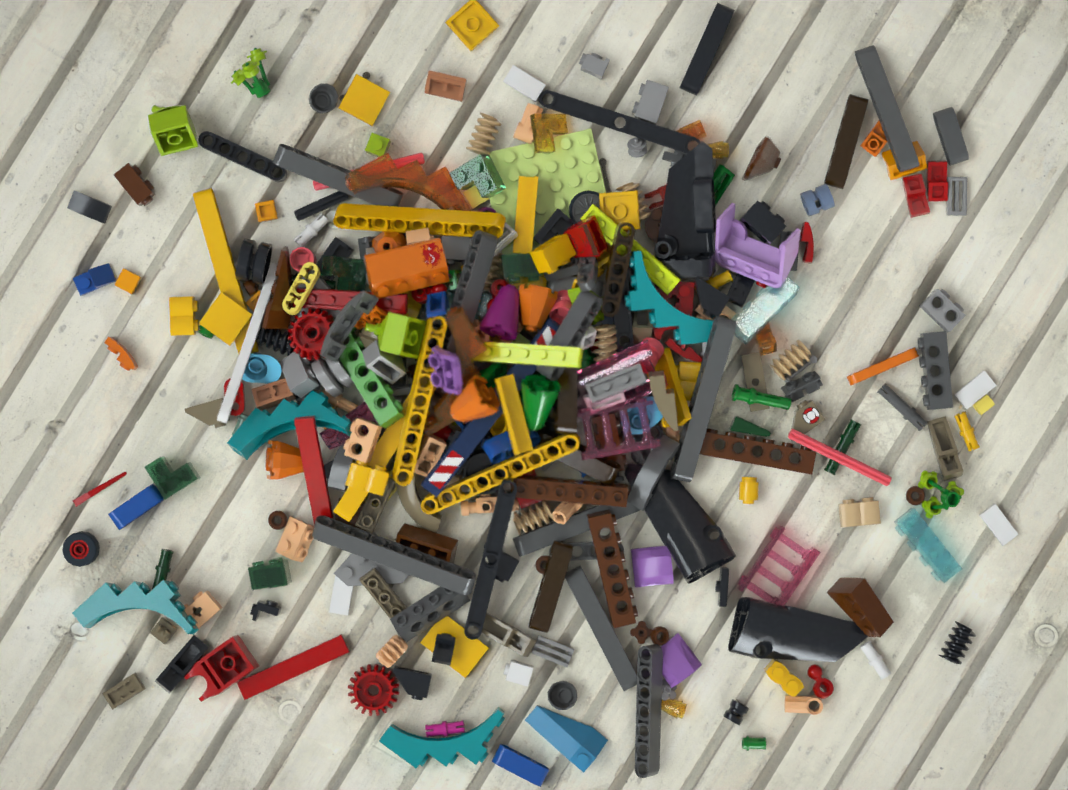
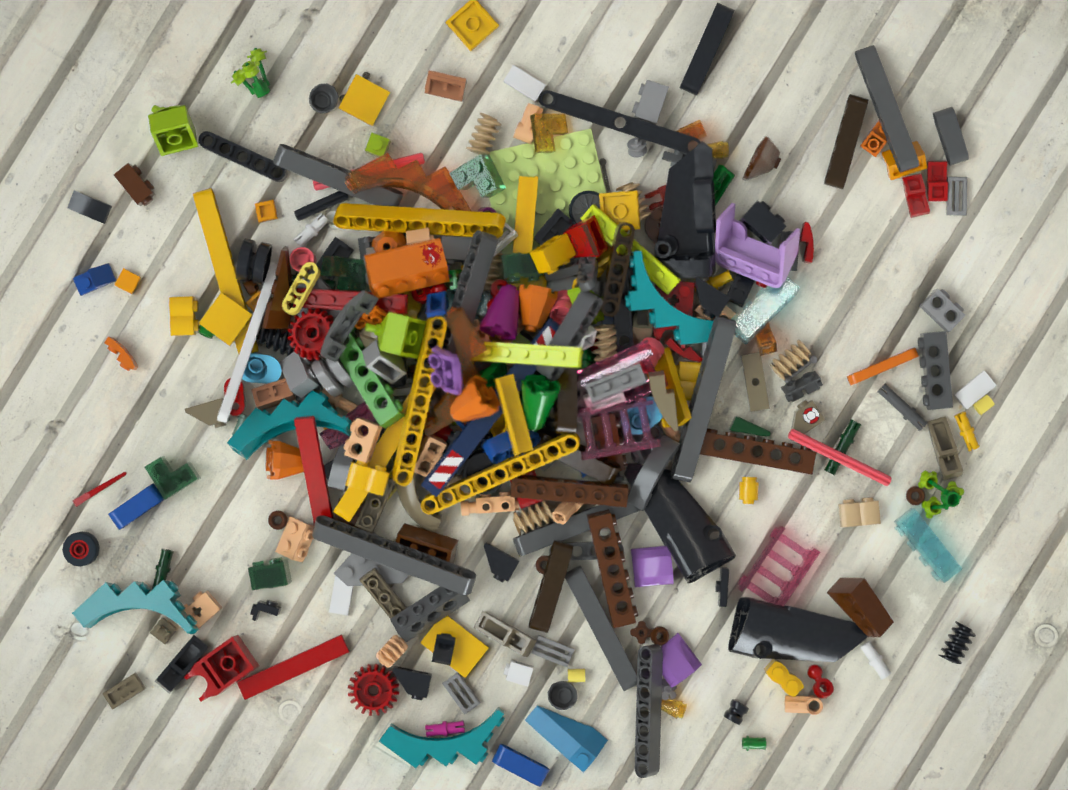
light yellow tile [463,183,489,209] -> none
black beam [464,478,518,640] -> none
light grey brick [579,53,610,79] -> none
green pin [731,384,791,410] -> none
sand blue wheel [800,184,835,217] -> none
white tile [979,504,1018,546] -> none
none -> light grey tile [442,672,480,714]
none -> light yellow hinge [568,668,585,683]

